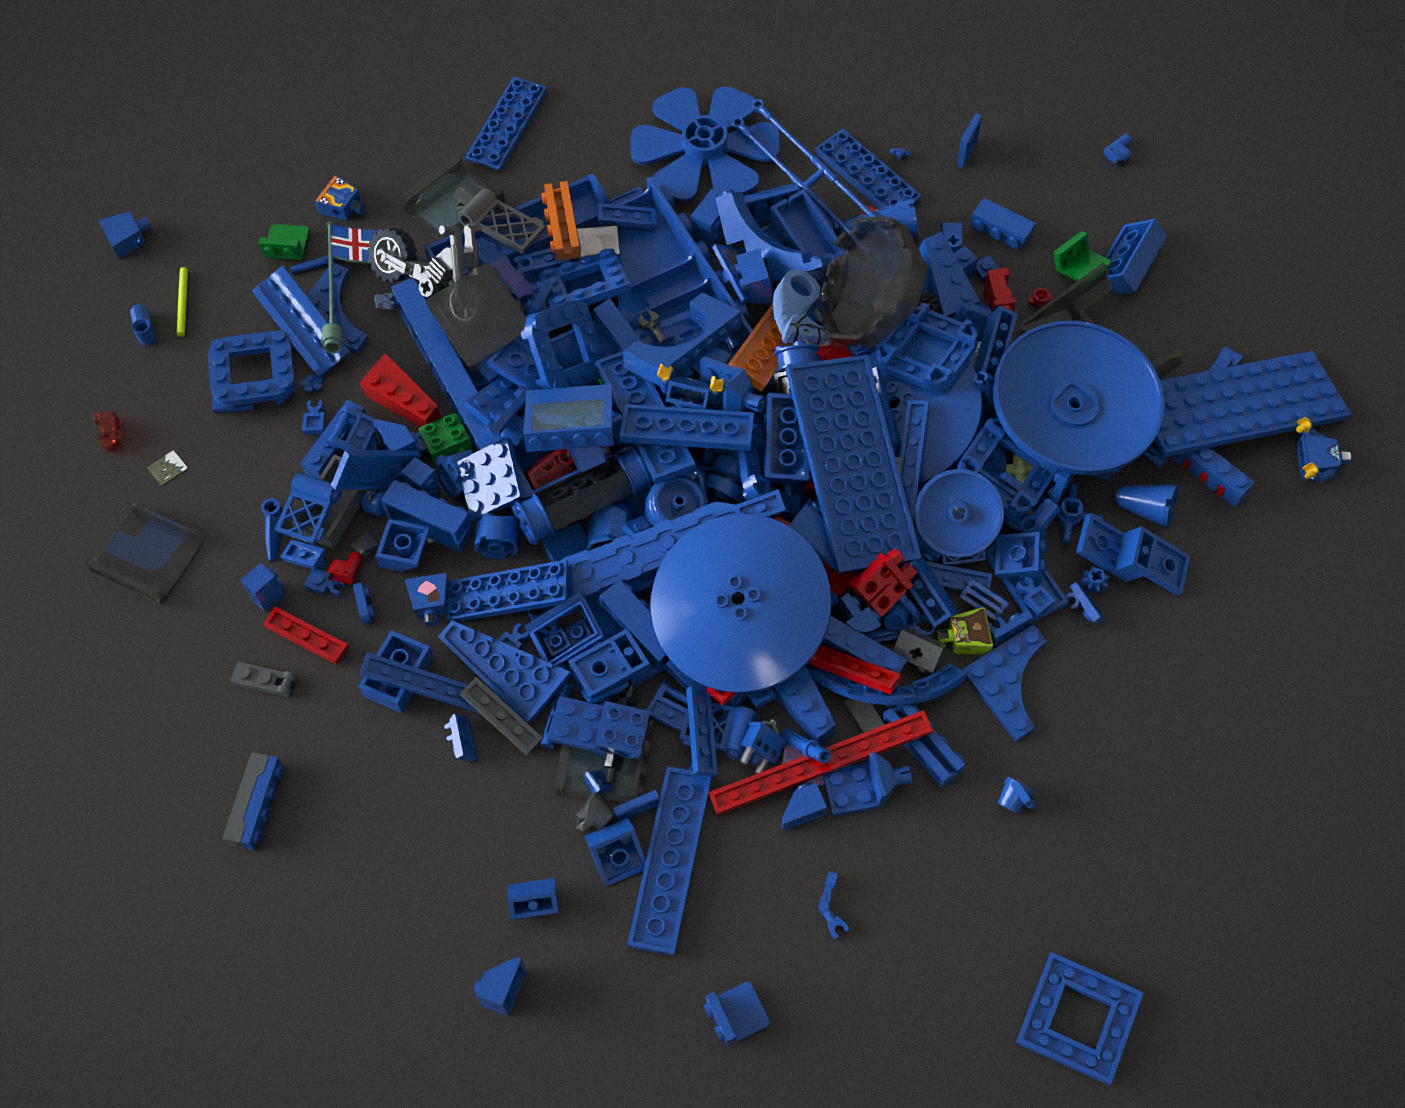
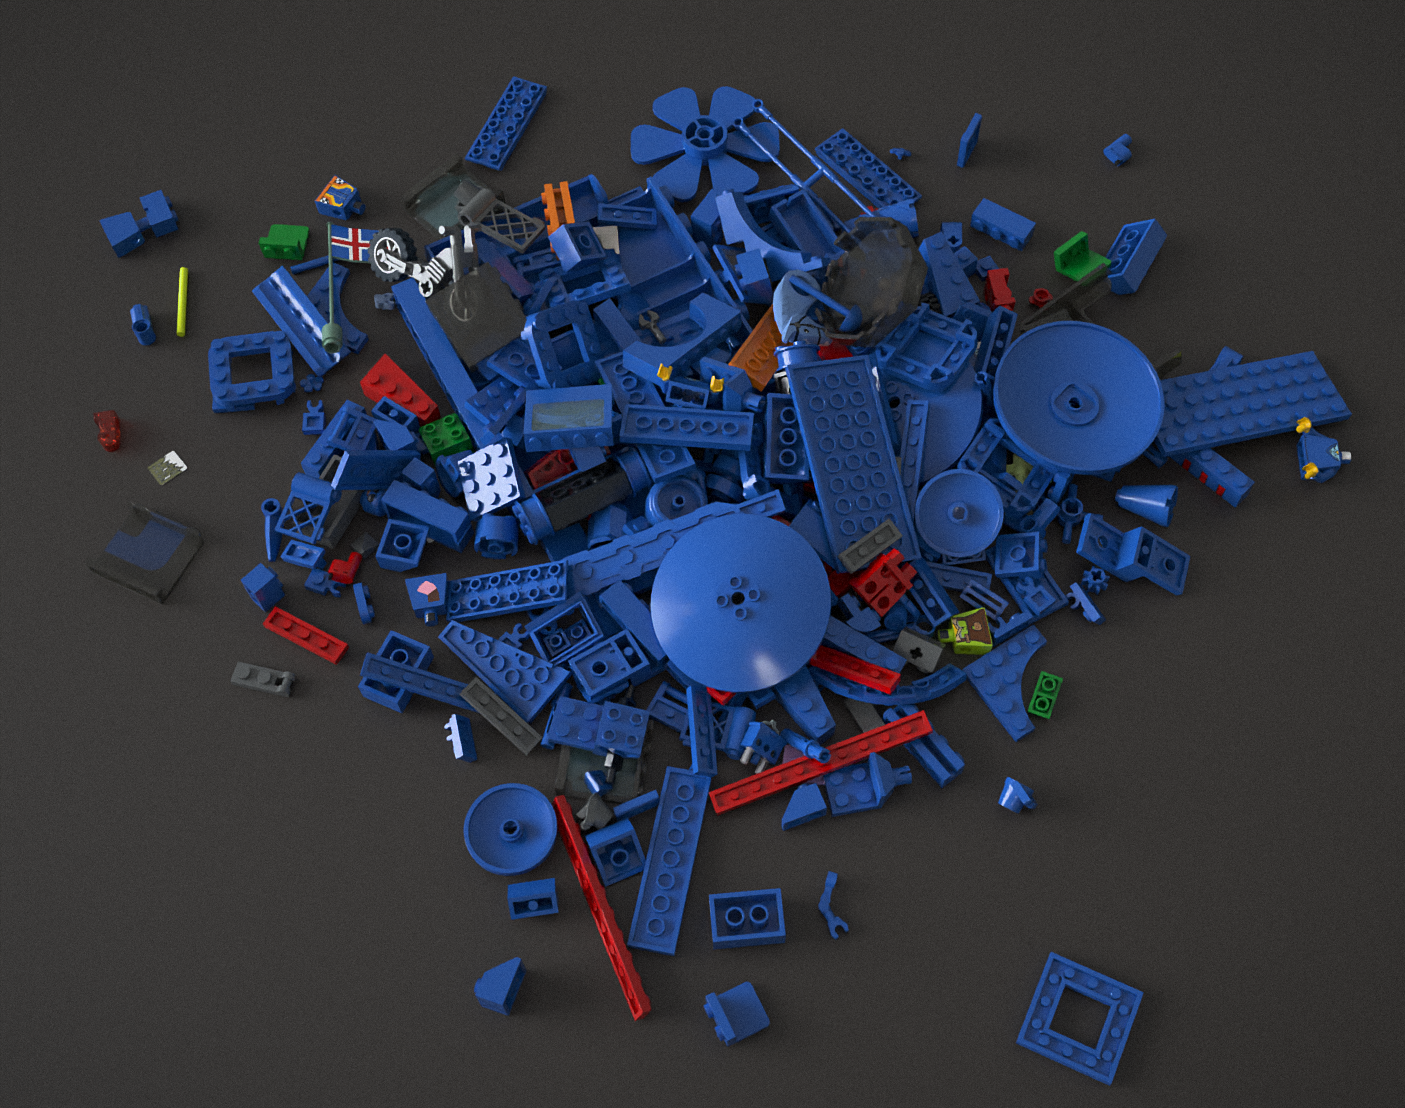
piece [222,752,284,851] -> none
none -> blue brick [139,190,179,238]
none -> blue brick [371,396,420,434]
none -> blue dish [464,783,558,876]
none -> blue slope [548,222,607,272]
none -> red plate [551,795,651,1021]
none -> blue brick [709,888,786,949]
none -> blue piece [789,274,863,333]
none -> dark grey plate [837,518,903,574]
none -> green slope [1027,671,1063,719]

